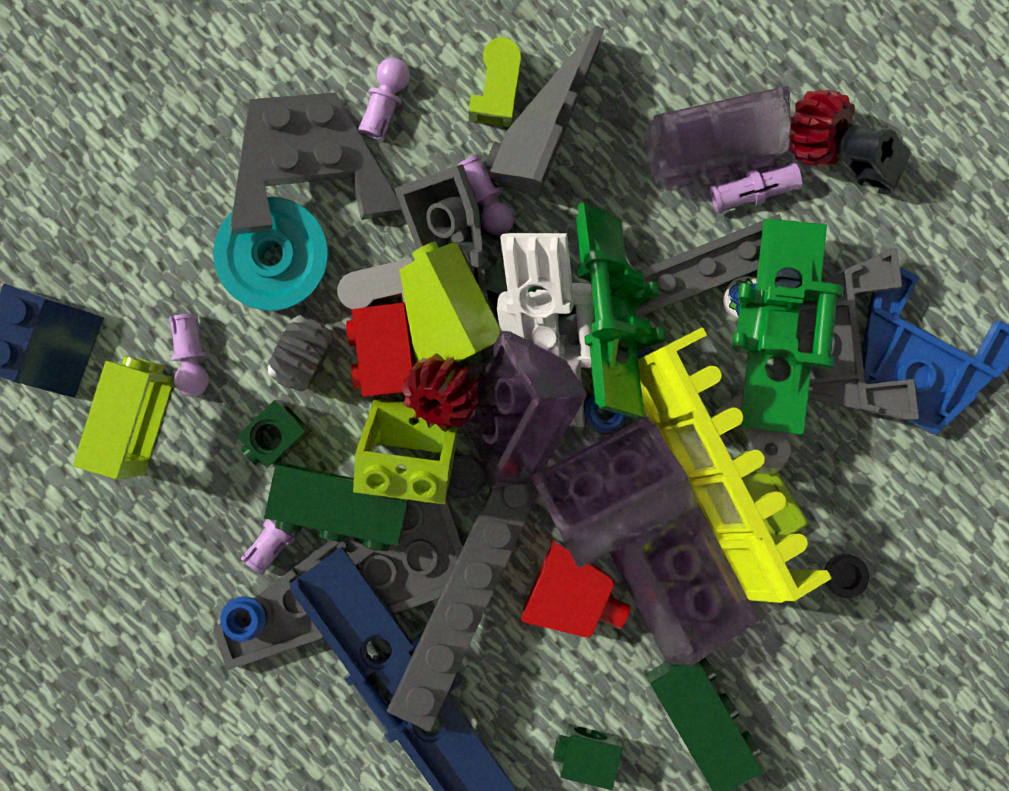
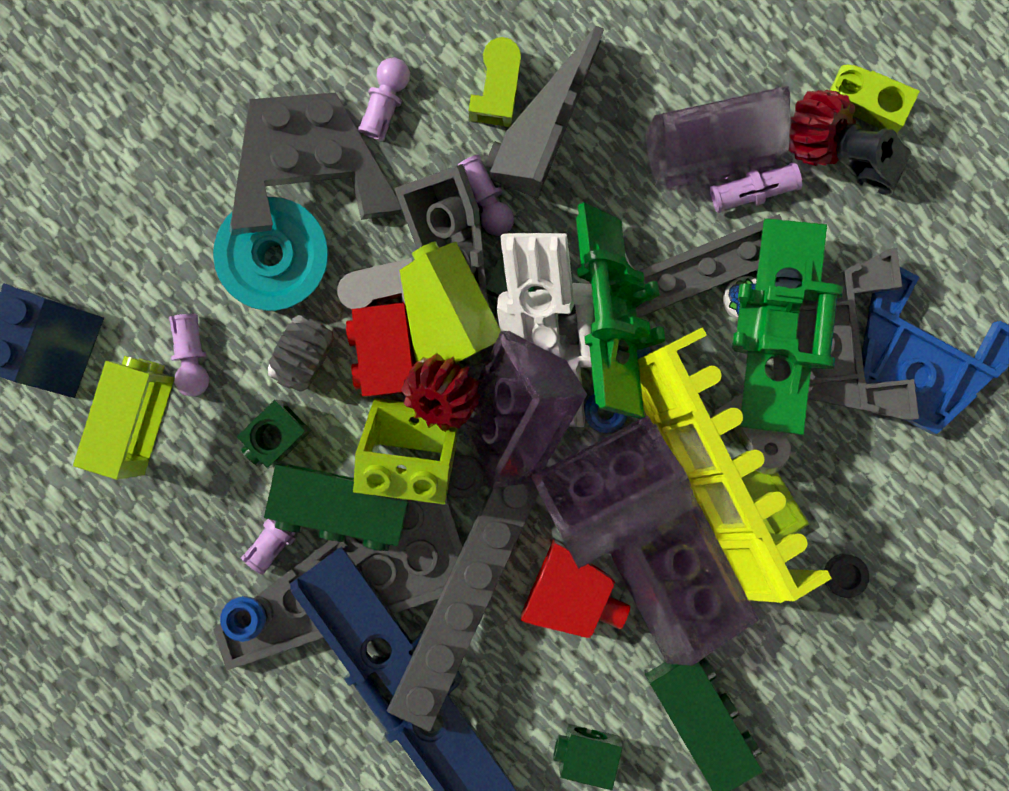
none -> lime leg [830,64,920,134]

